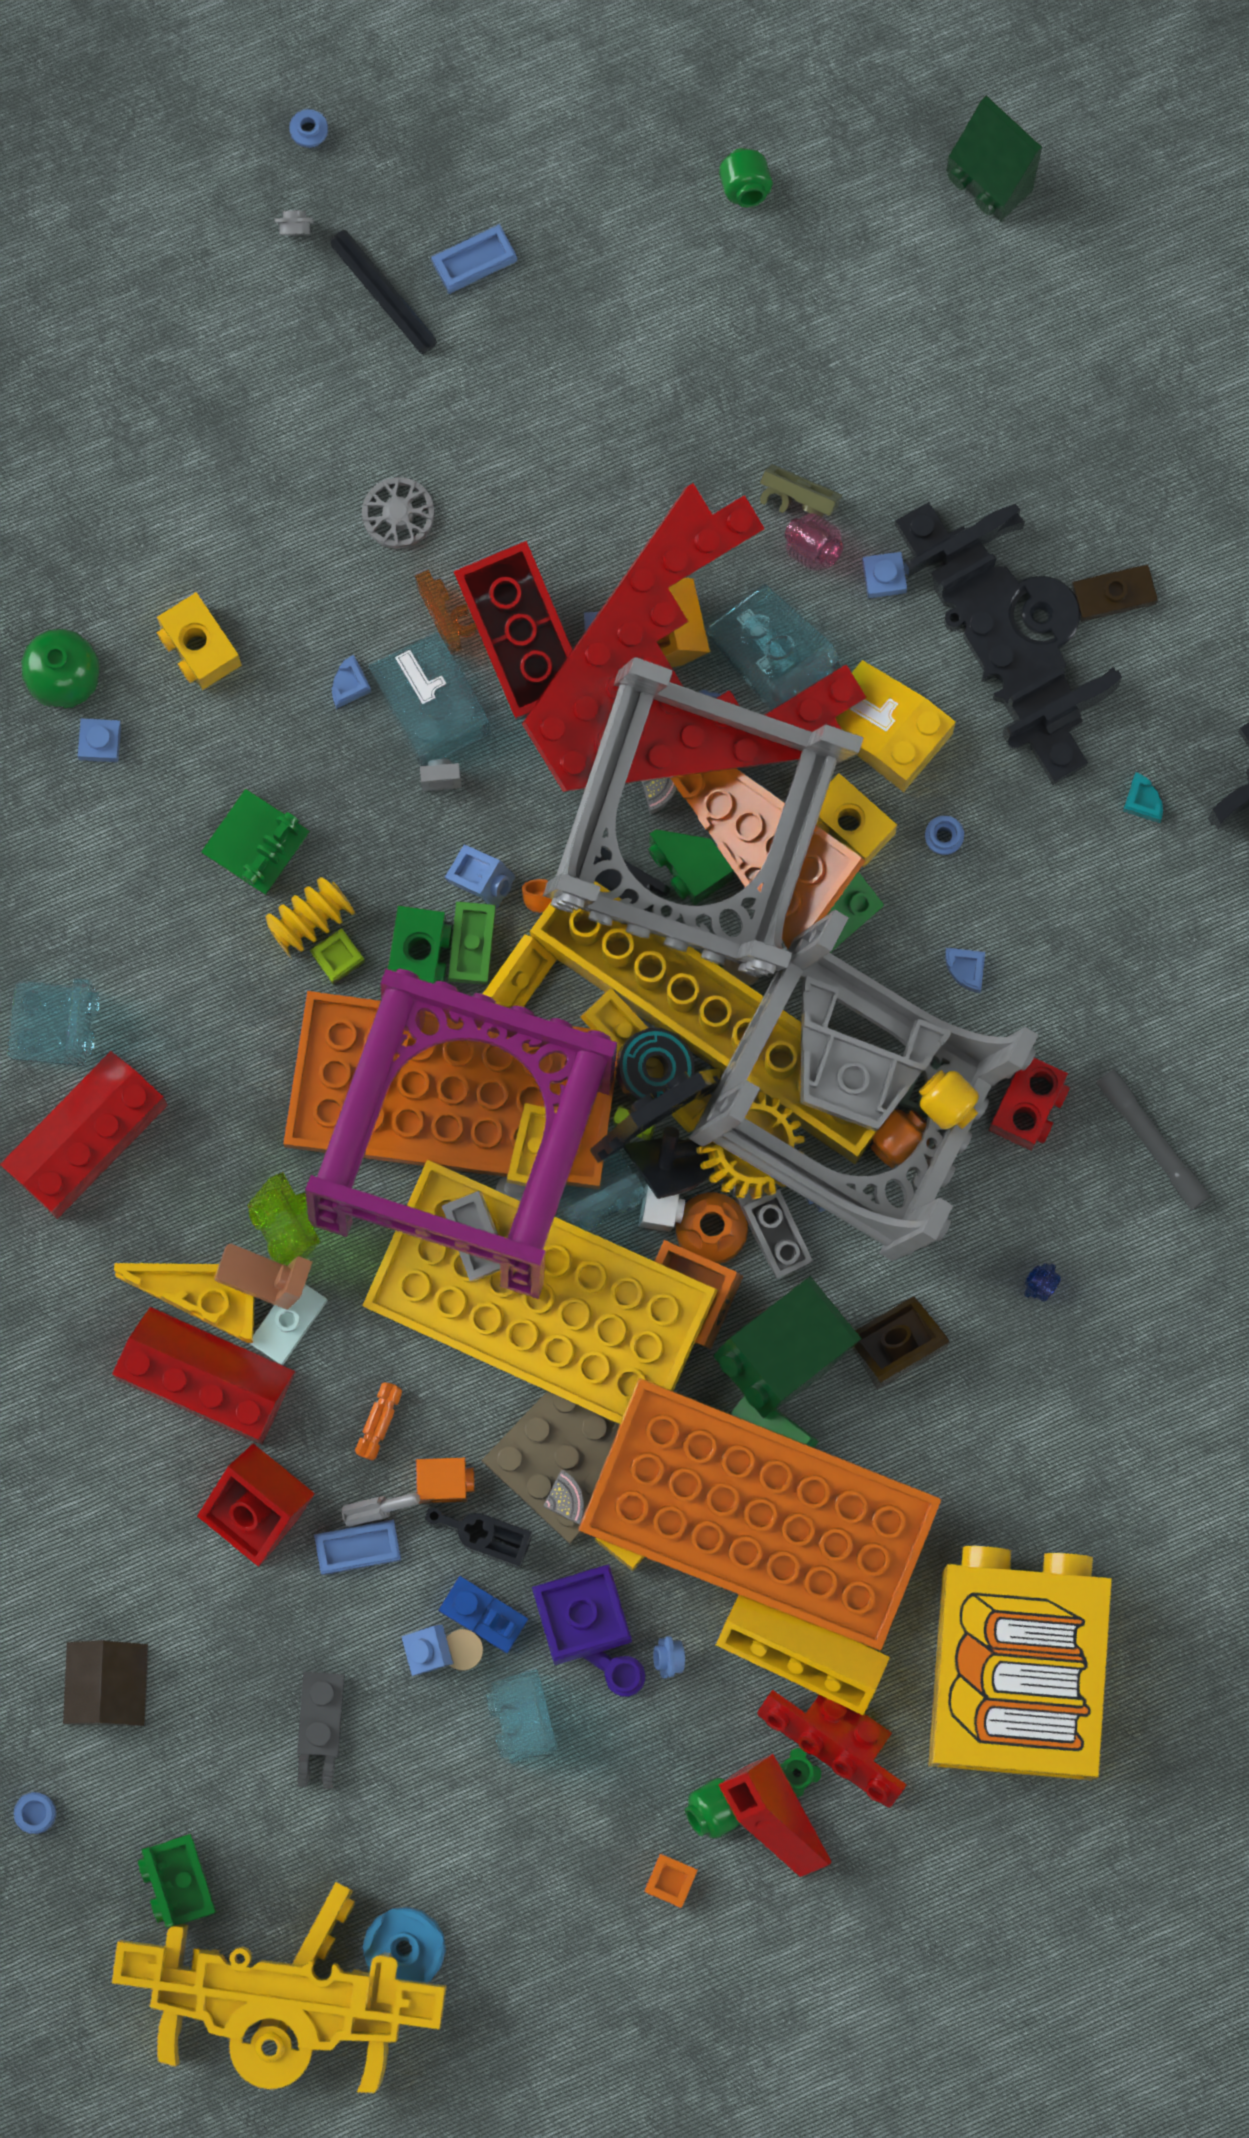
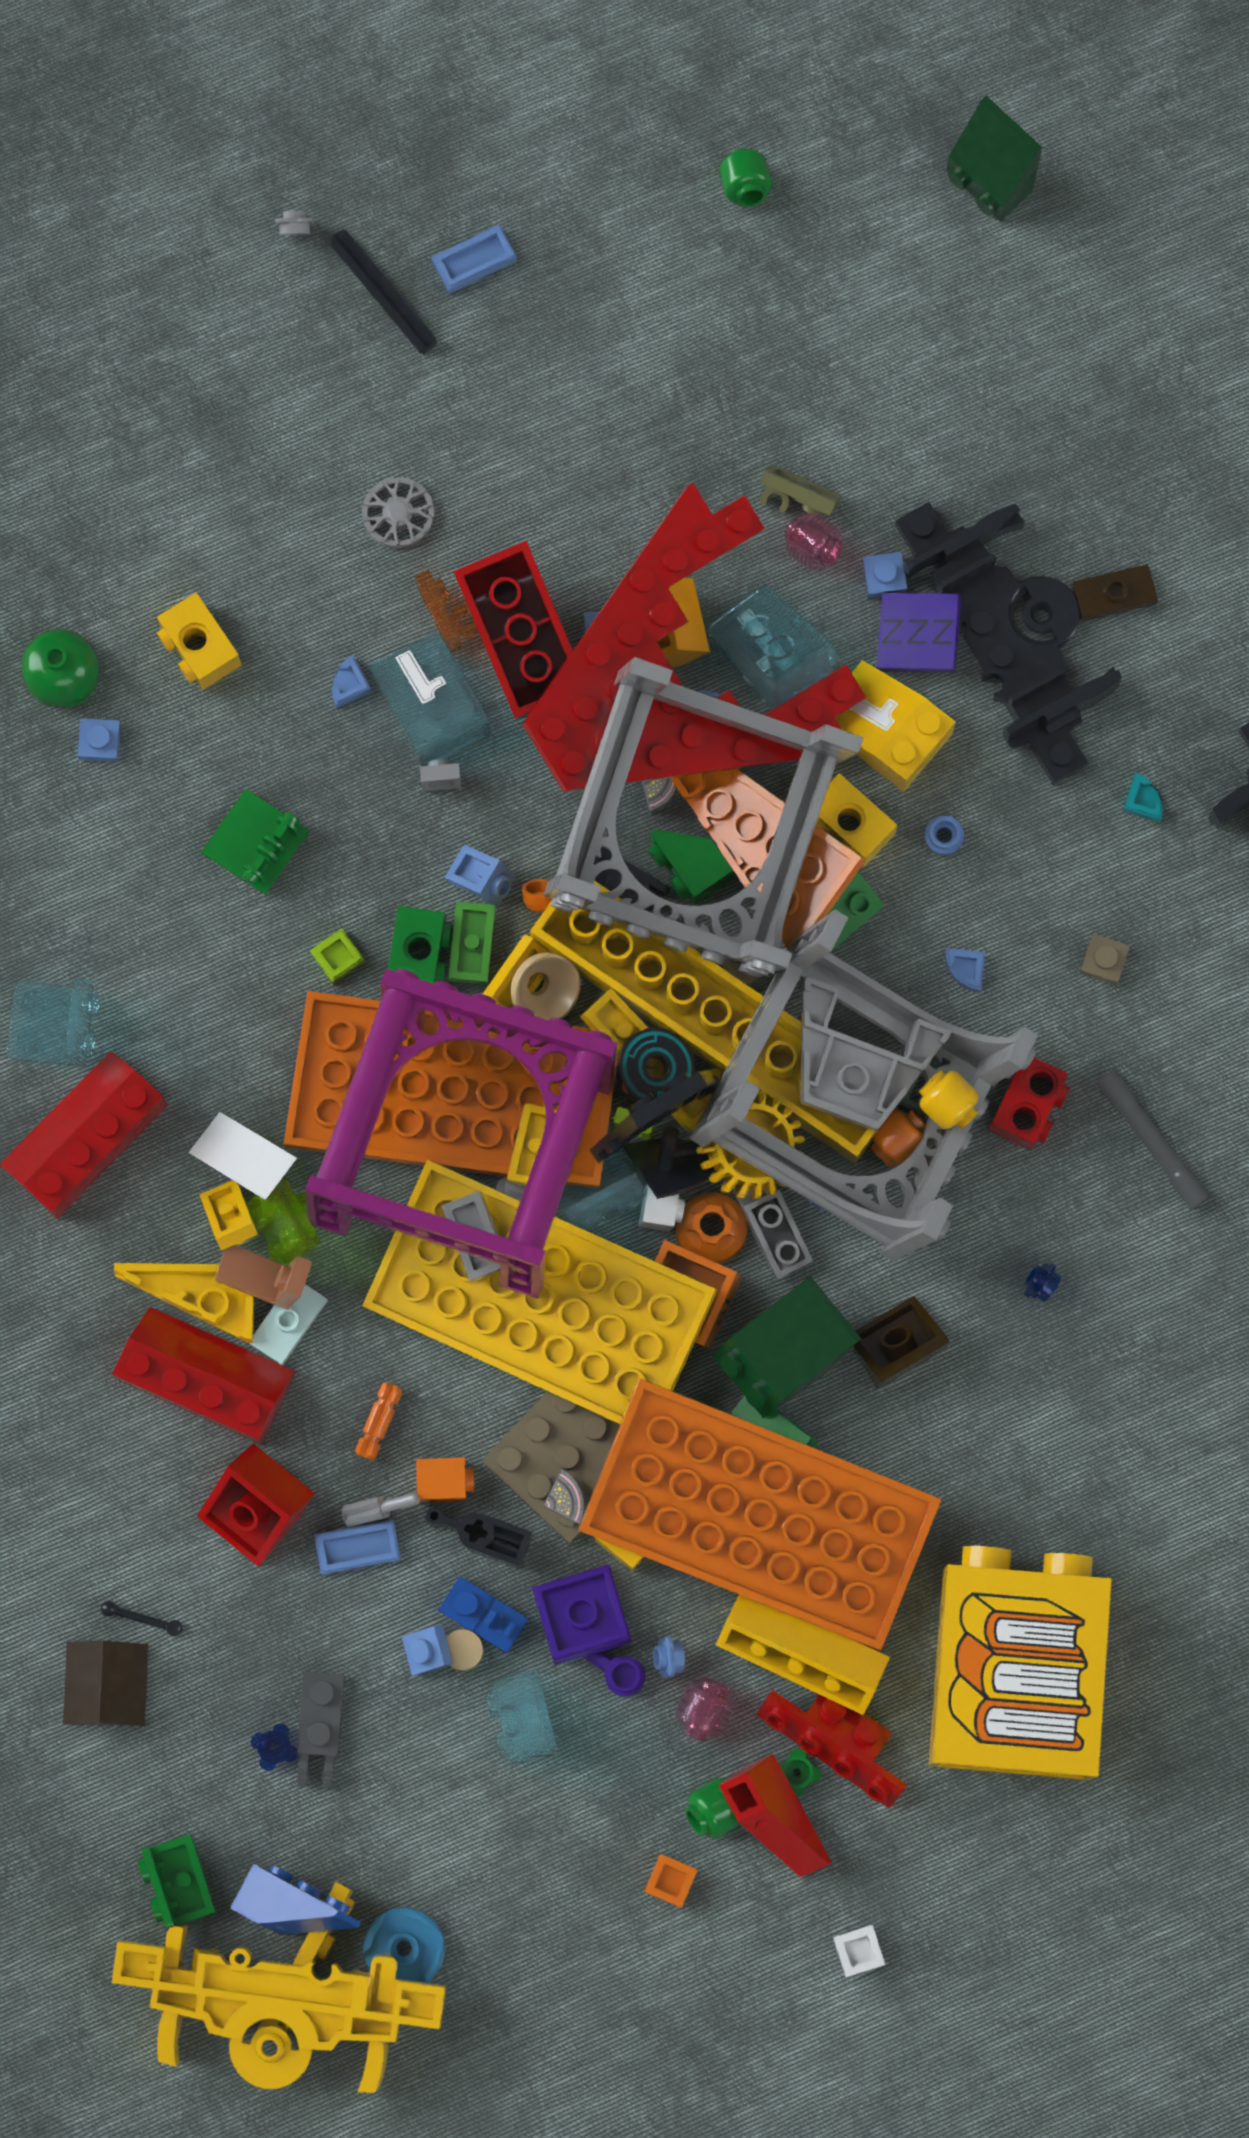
medium blue tile [14,1792,56,1834] -> none
yellow piece [265,877,356,958] -> none
medium blue plate [289,109,328,148] -> none
none -> black hinge [100,1601,183,1636]
none -> white sticker [188,1112,297,1200]
none -> yellow plate [199,1180,258,1251]
none -> slope [230,1864,361,1935]
none -> clear blue plate [251,1724,298,1771]
none -> tan piece [511,952,580,1021]
none -> clear pink head [676,1677,735,1741]
none -> white plate [833,1925,885,1977]
none -> dark purple tile [877,593,961,673]
none -> dark tan plate [1079,934,1130,986]

